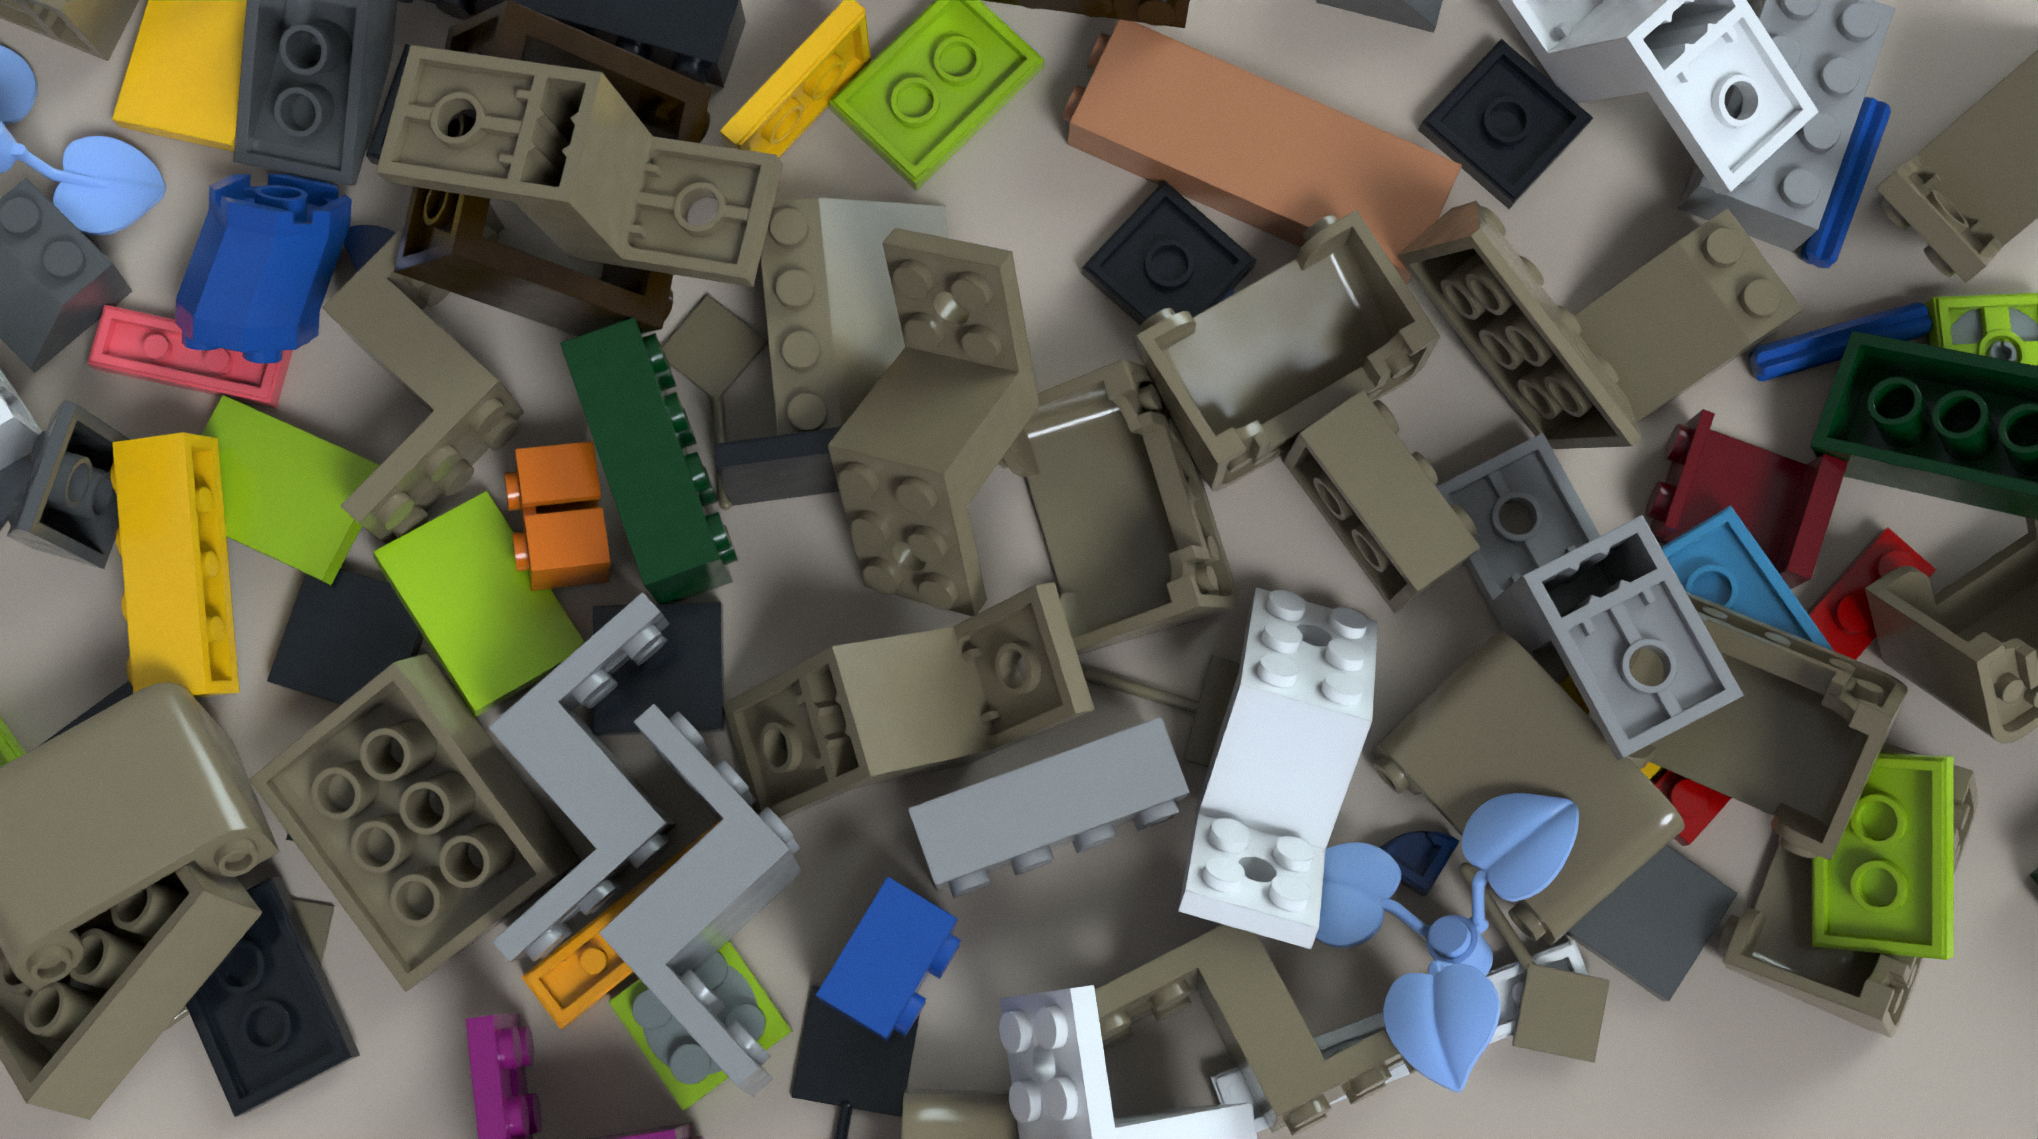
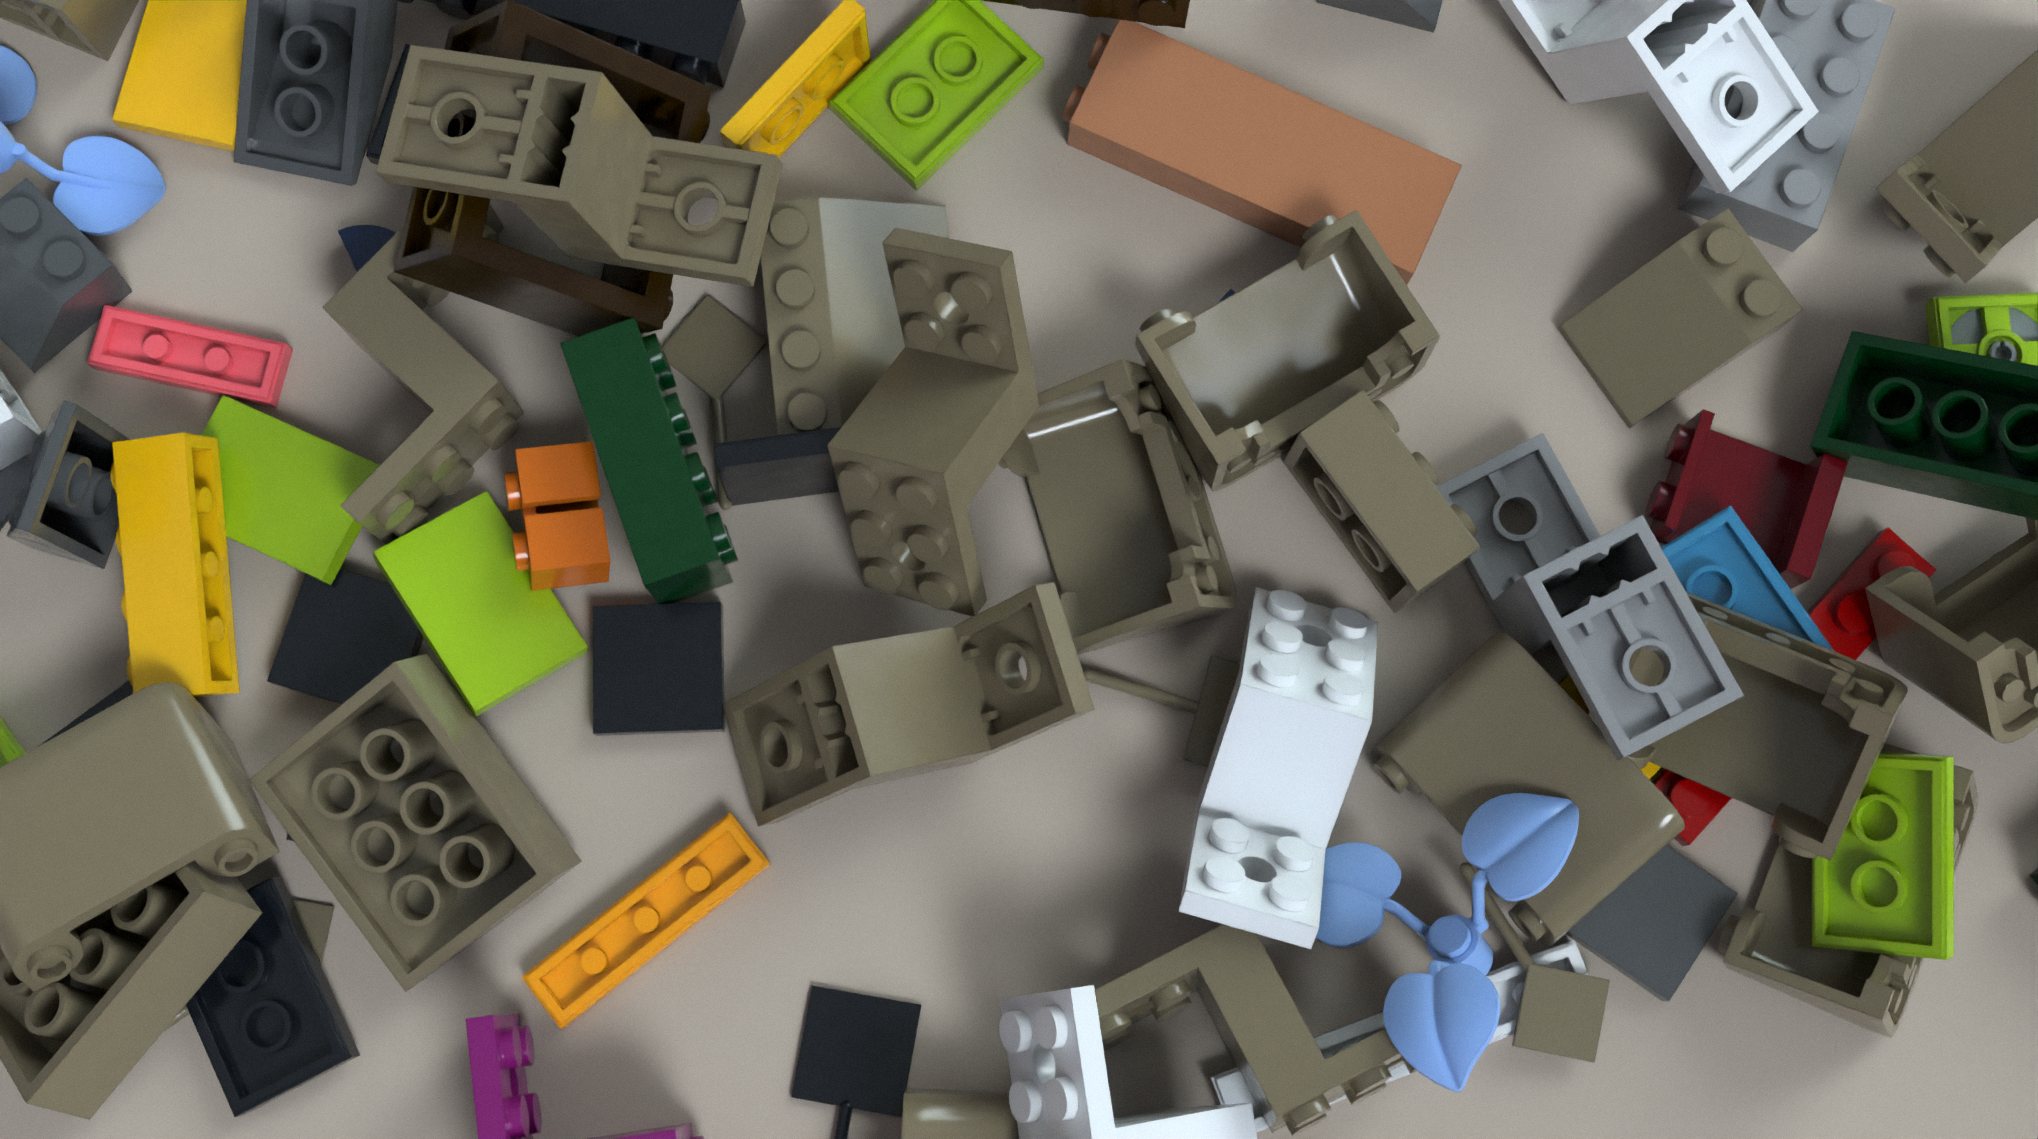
blue brick [175,174,352,364] -> none
light grey bracket [488,592,676,962] -> none
light grey bracket [599,704,803,1098] -> none
piece [608,940,793,1111] -> none
blue brick [816,876,961,1043] -> none
light grey brick [908,717,1190,898] -> none
black tile [1081,180,1257,326] -> none
dark blue tile [1379,831,1460,896] -> none
dark tan slope [1397,201,1642,449] -> none
black tile [1418,39,1593,209] -> none
blue axle [1748,302,1932,382] -> none
blue axle [1800,97,1891,269] -> none

